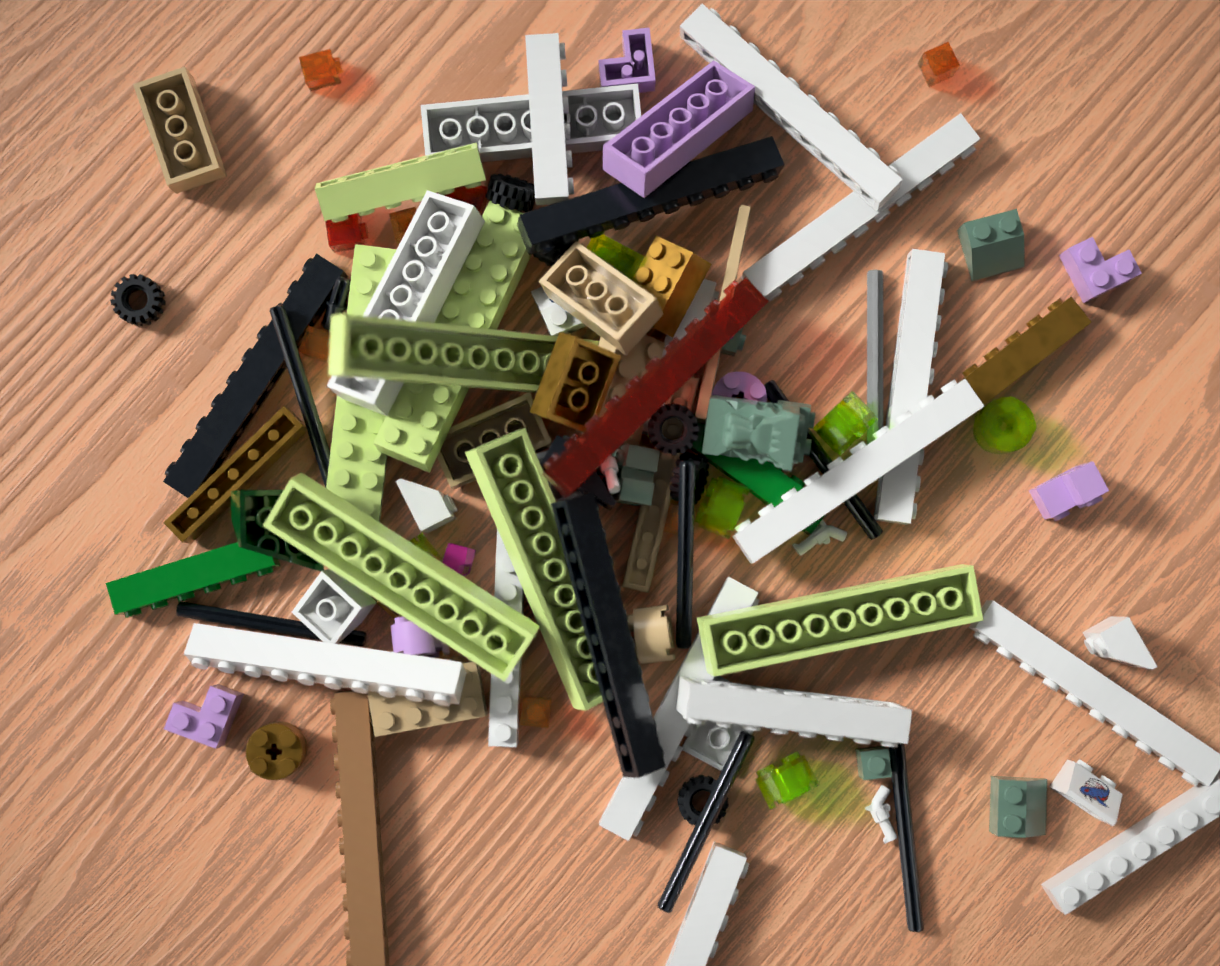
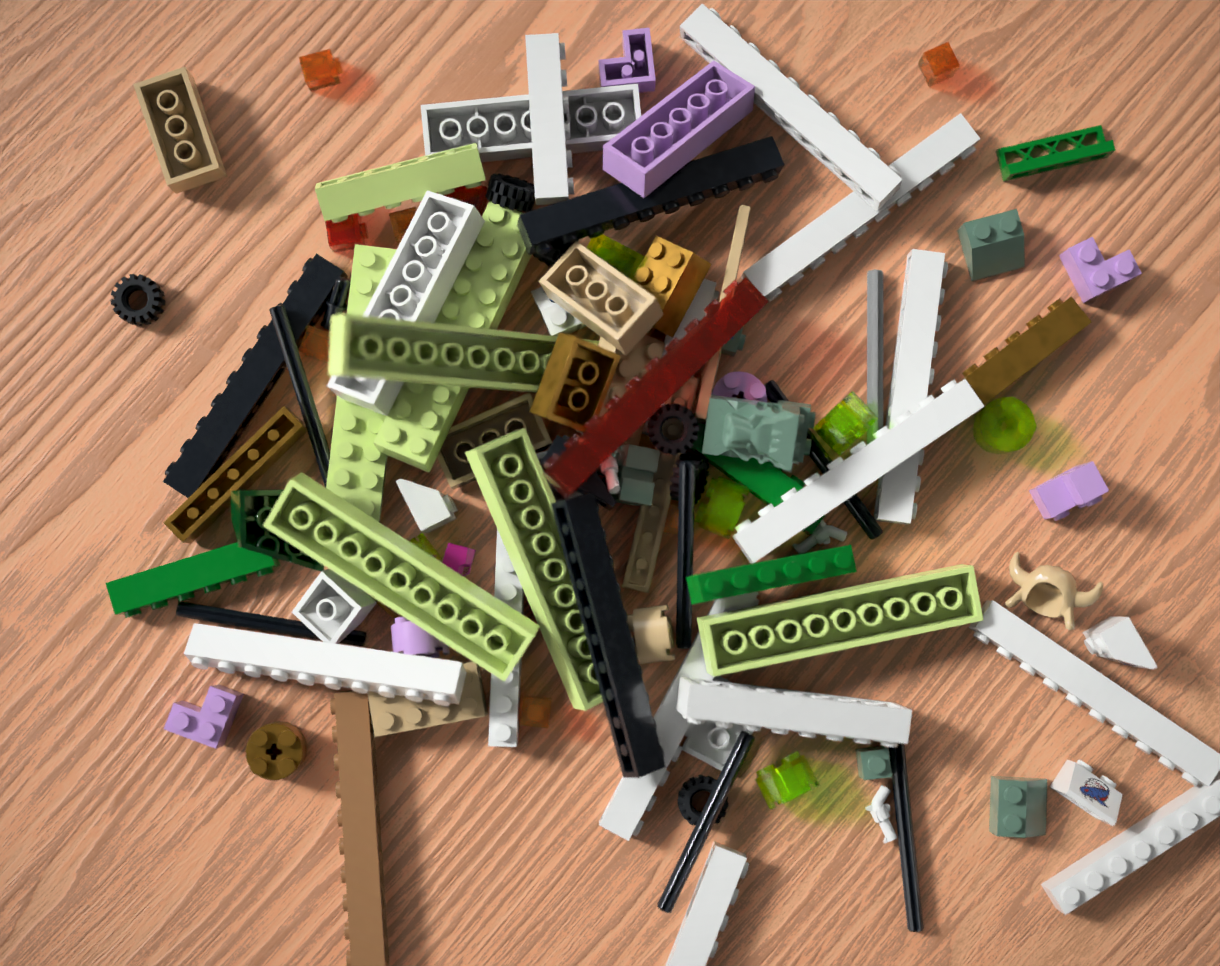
none -> green brick [686,545,857,605]
none -> green fence [996,125,1115,182]
none -> tan piece [1005,552,1103,630]

